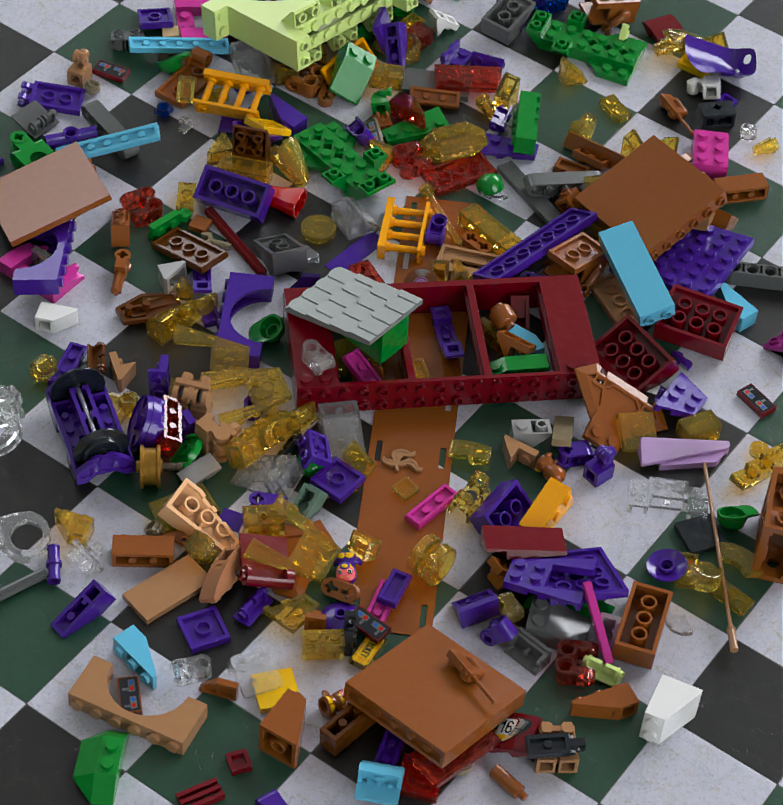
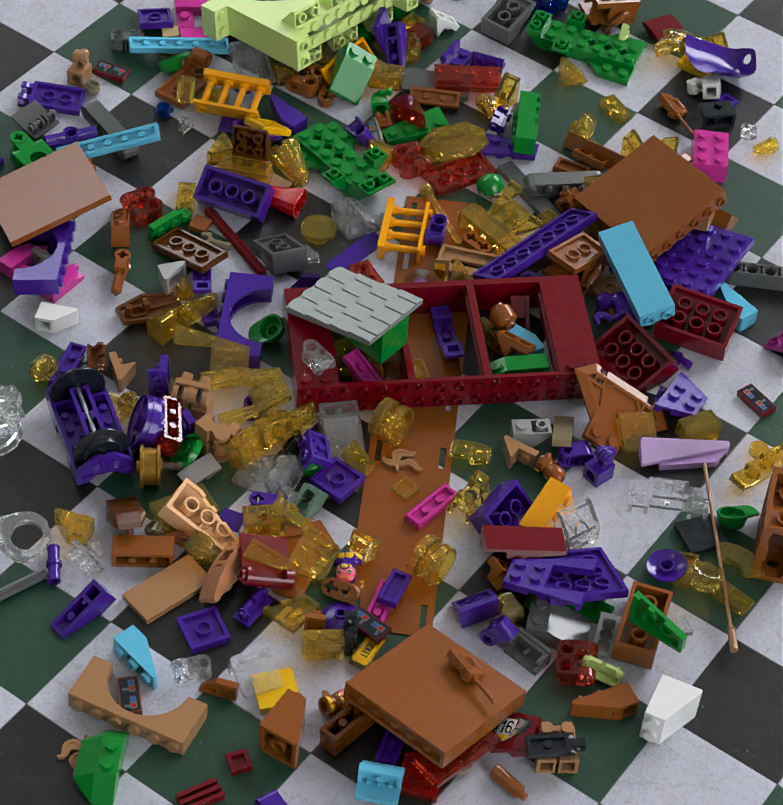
dark pink tile [581,581,614,664] -> none
dark orange brick [713,172,769,204] -> none
none -> medium nougat piece [57,734,91,774]
none -> reddish brown piece [106,496,146,535]
none -> clear yellow wheel [368,397,414,447]
none -> clear yellow wing [485,179,559,238]
none -> clear slope [554,498,600,550]
none -> dark purple animal [593,292,638,325]
none -> green wing [628,590,688,653]

